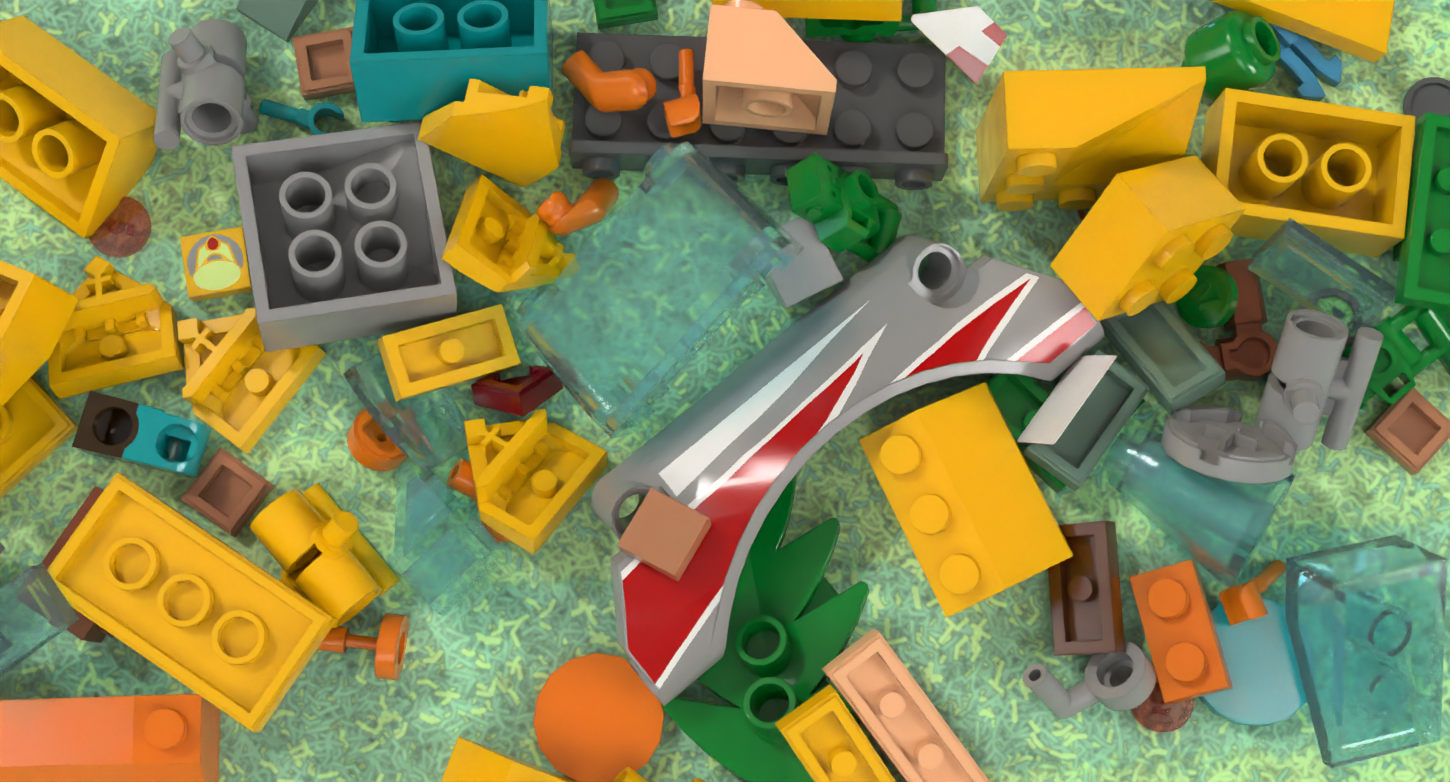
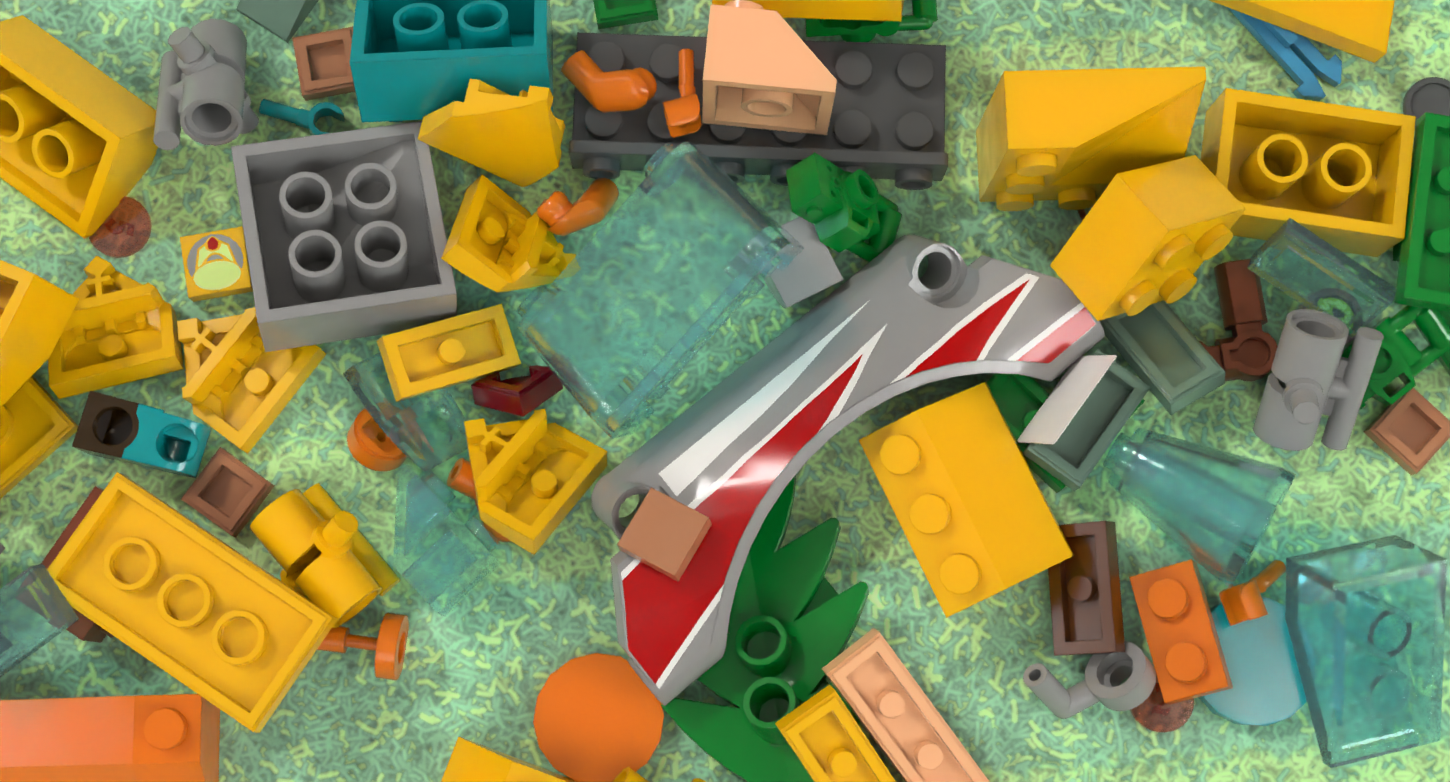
white sticker [911,6,1007,85] -> none
light grey tile [1161,405,1298,484] -> none
green piece [1176,265,1238,329] -> none
green head [1181,11,1281,102] -> none

